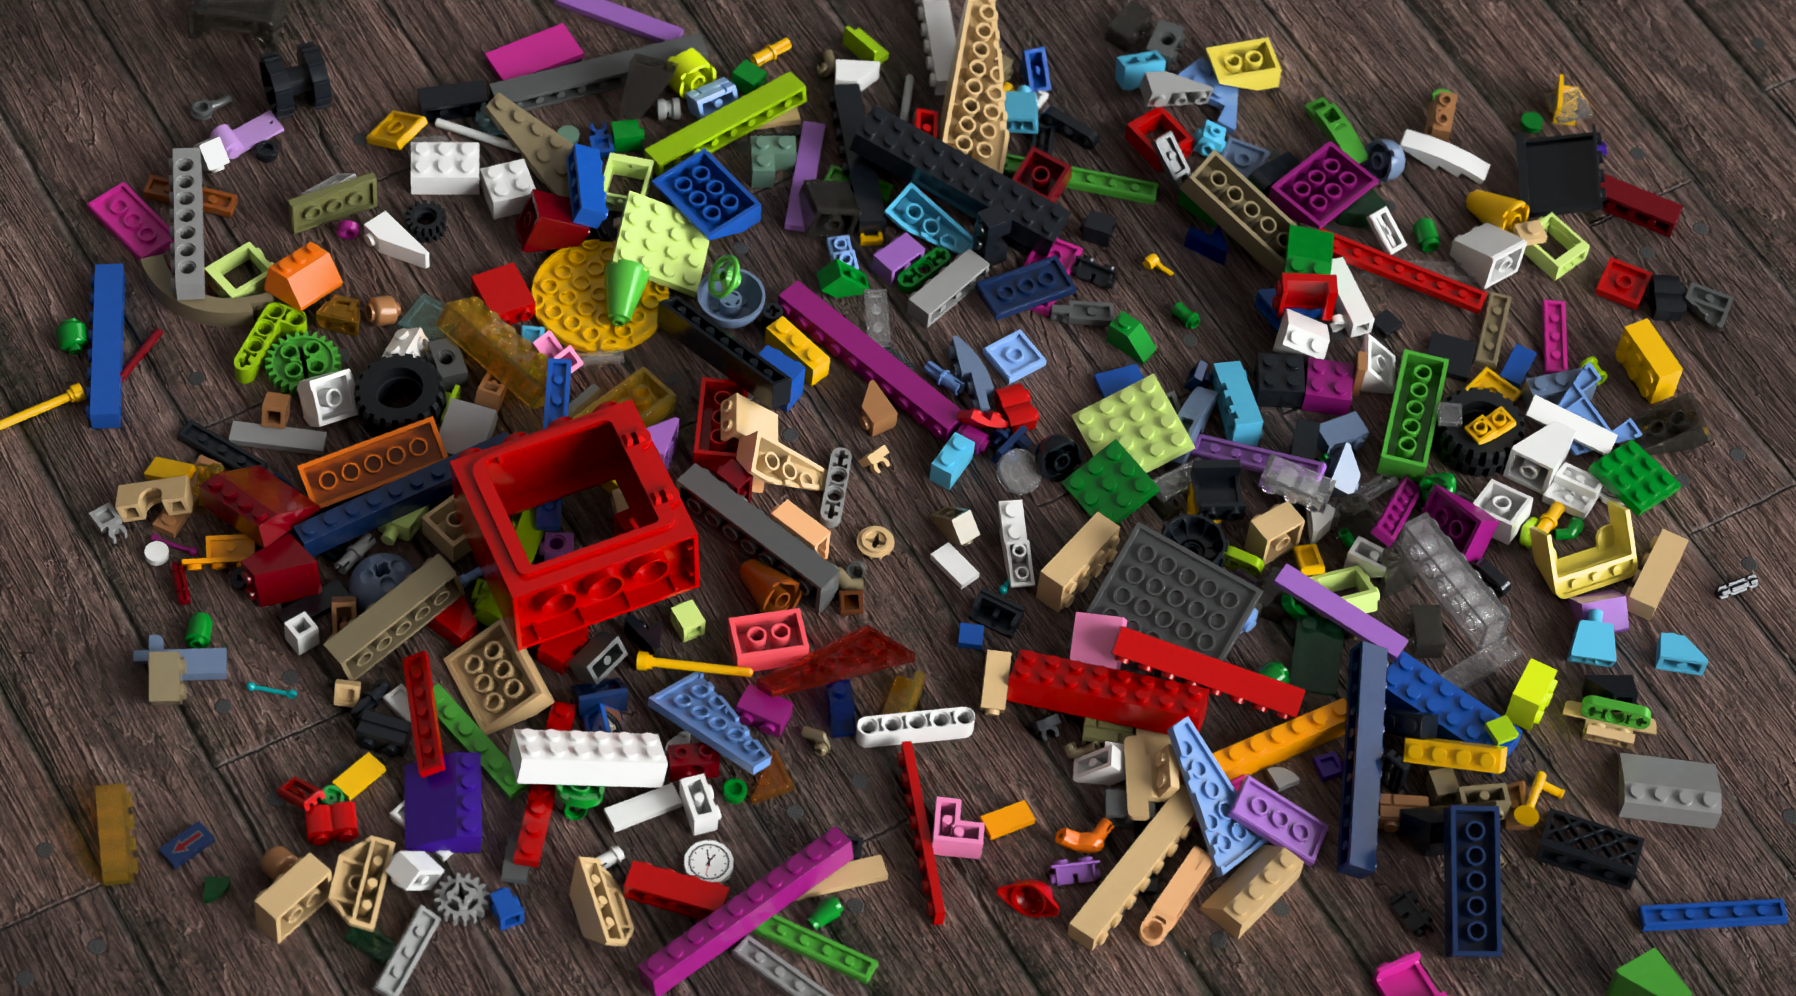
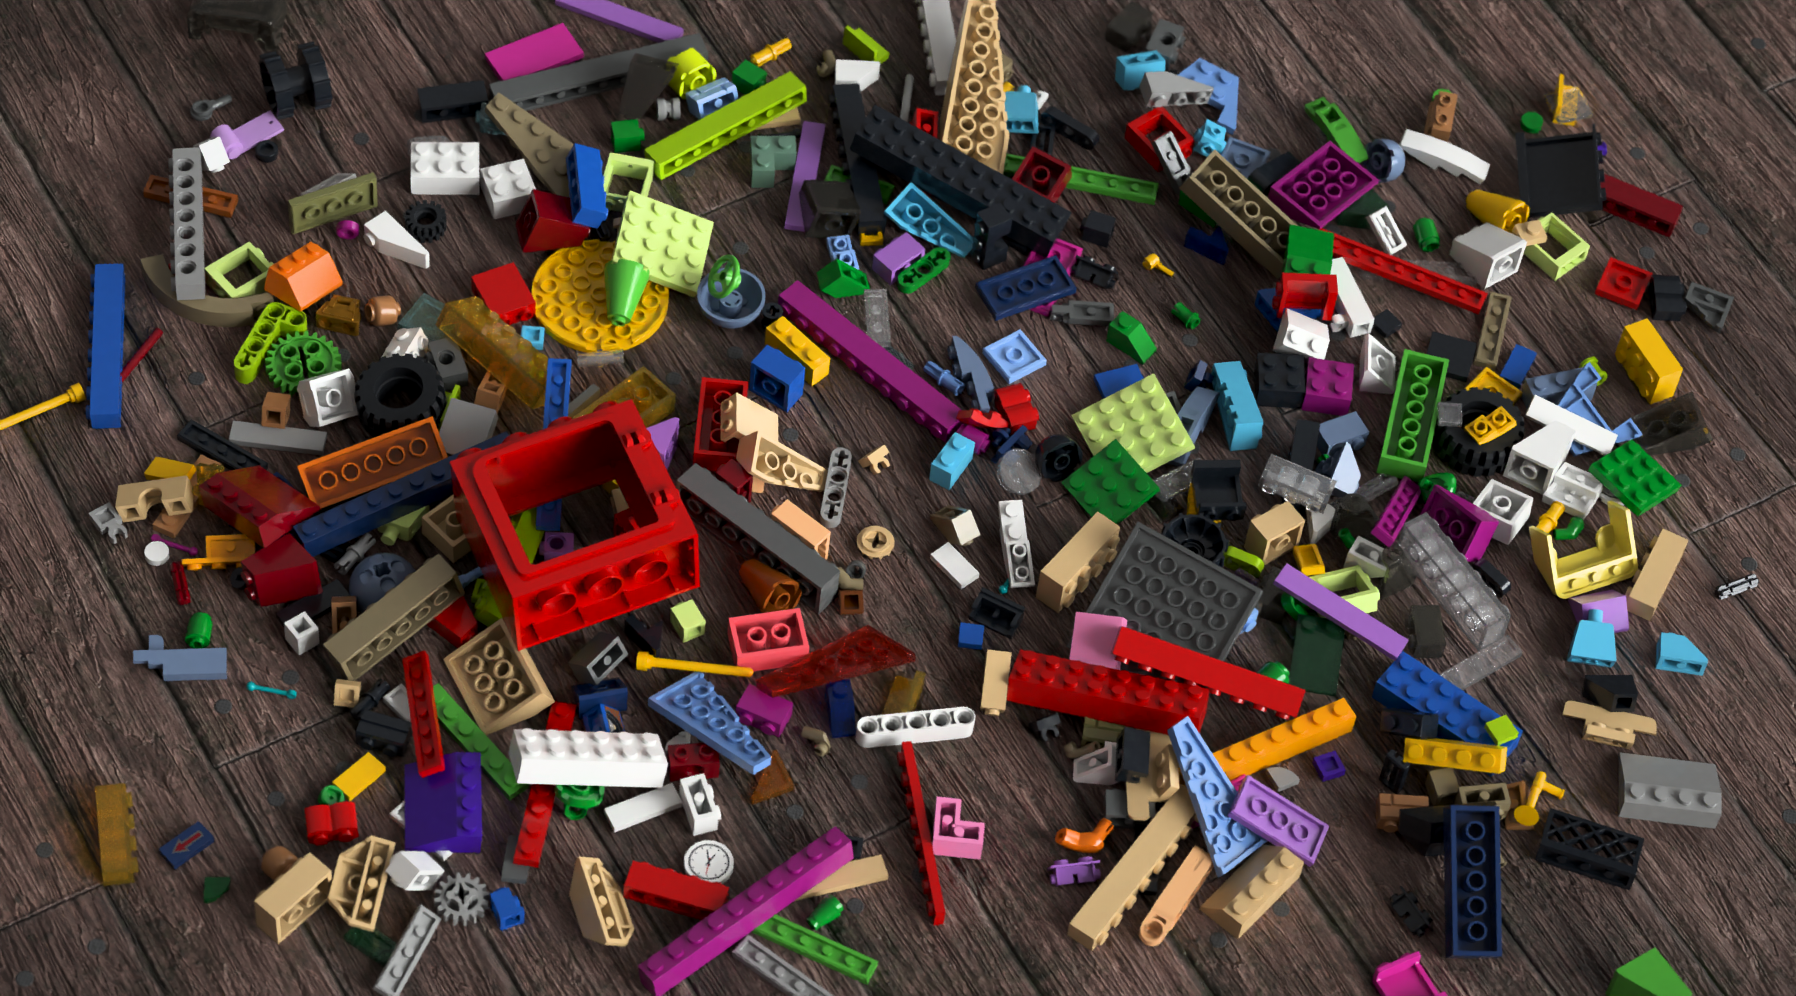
green head [56,318,89,355] -> none
dark pink tile [87,181,174,261] -> none
dark tan brick [149,651,187,706] -> none
red tile [276,776,326,812] -> none
yellow tile [366,110,428,150] -> none
white bar [435,118,519,153] -> none
bright pink brick [530,330,584,373] -> none
red brick [537,627,590,675] -> none
sand green tile [557,125,580,144] -> none
blue plate [589,122,615,158] -> none
white pin [596,846,625,869] -> none
blue slope [652,148,761,241] -> none
black brick [657,296,792,409] -> none
green tile [722,778,747,804] -> none
medium nougat slope [859,380,898,437] -> none
light grey brick [907,248,989,328] -> none
light orange tile [980,800,1036,840] -> none
red hat [997,879,1059,917] -> none
blue slope [1020,46,1052,93] -> none
medium lavender tile [1190,434,1327,487] -> none
light yellow slope [1206,37,1281,91] -> none
dark blue brick [1337,641,1389,879] -> none
medium nougat tile [1352,351,1367,397] -> none
neon yellow brick [1505,658,1558,731] -> none
lime arm [1519,517,1539,549] -> none
dark pink tile [1542,300,1568,375] -> none
bright green beam [1581,695,1651,729] -> none
blue tile [1638,898,1788,931] -> none
none -> black hinge [1115,727,1150,783]

